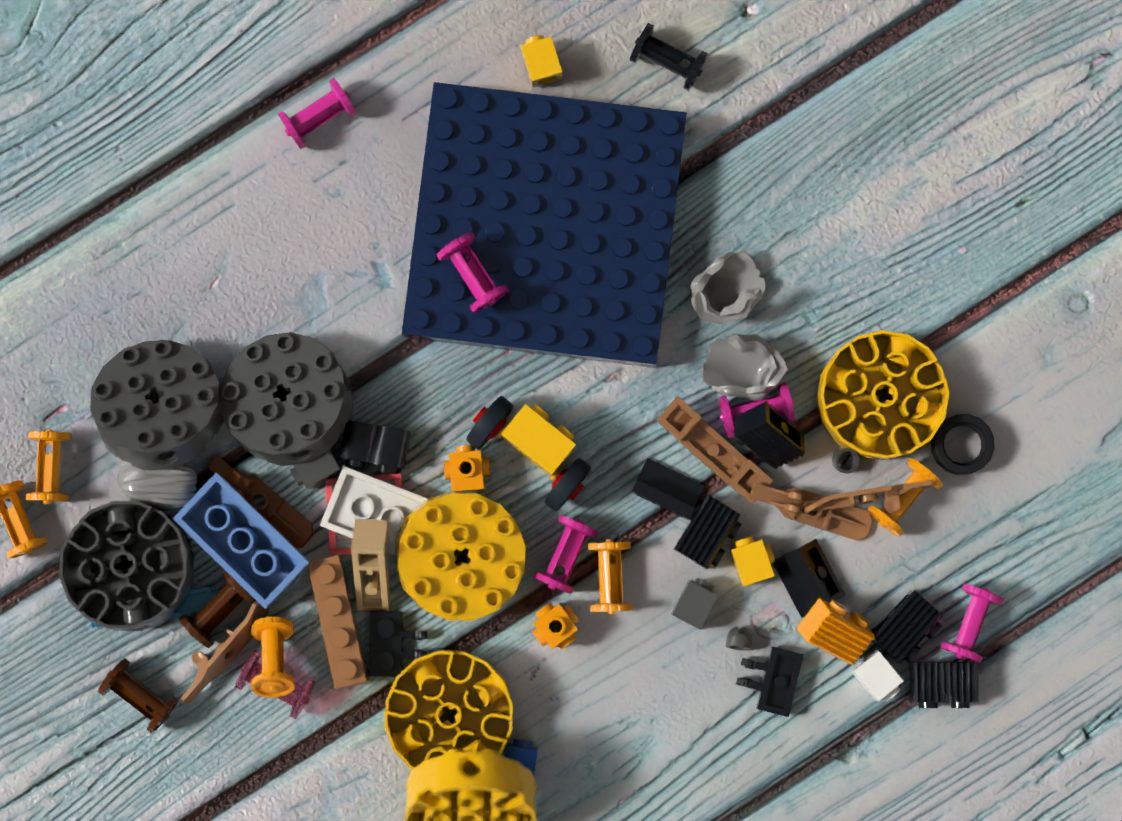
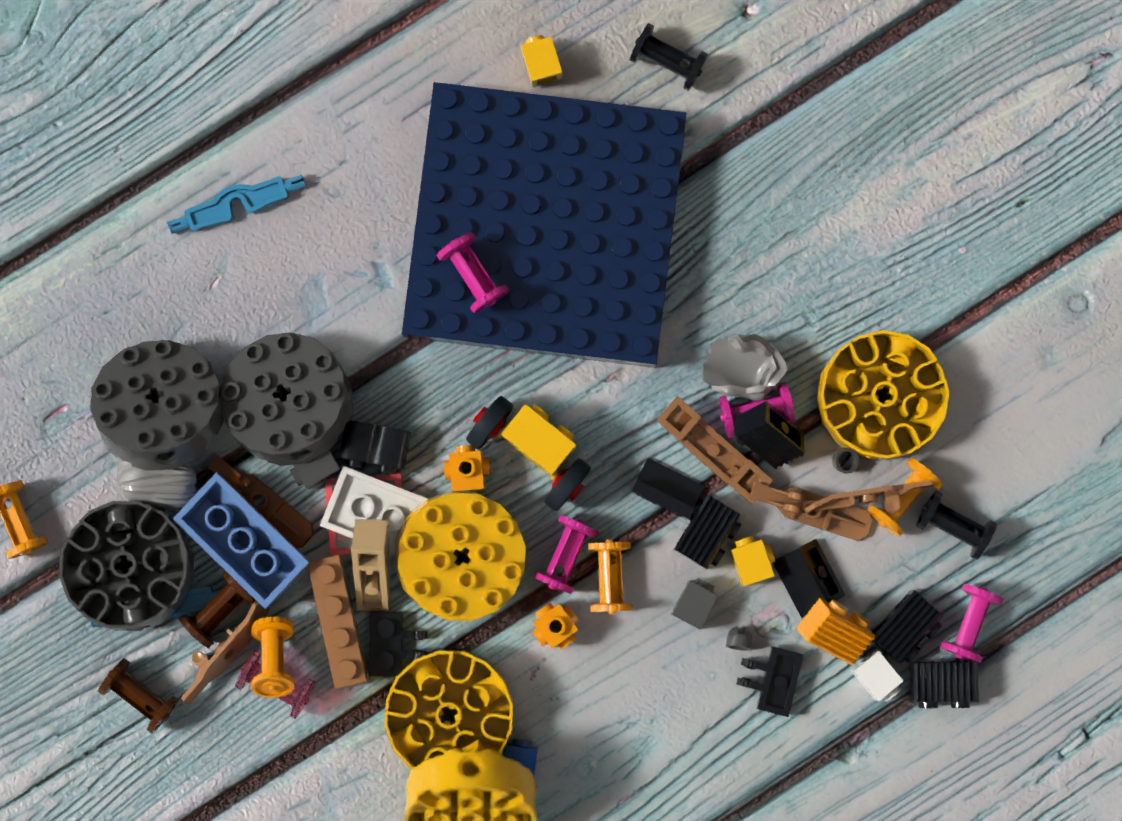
light orange hose [25,429,71,504] -> none
dark pink hose [278,78,357,150] -> none
light grey hair [690,251,766,324] -> none
black tyre [931,414,995,475] -> none
none -> dark azure piece [167,174,306,234]
none -> black hose [916,490,997,560]

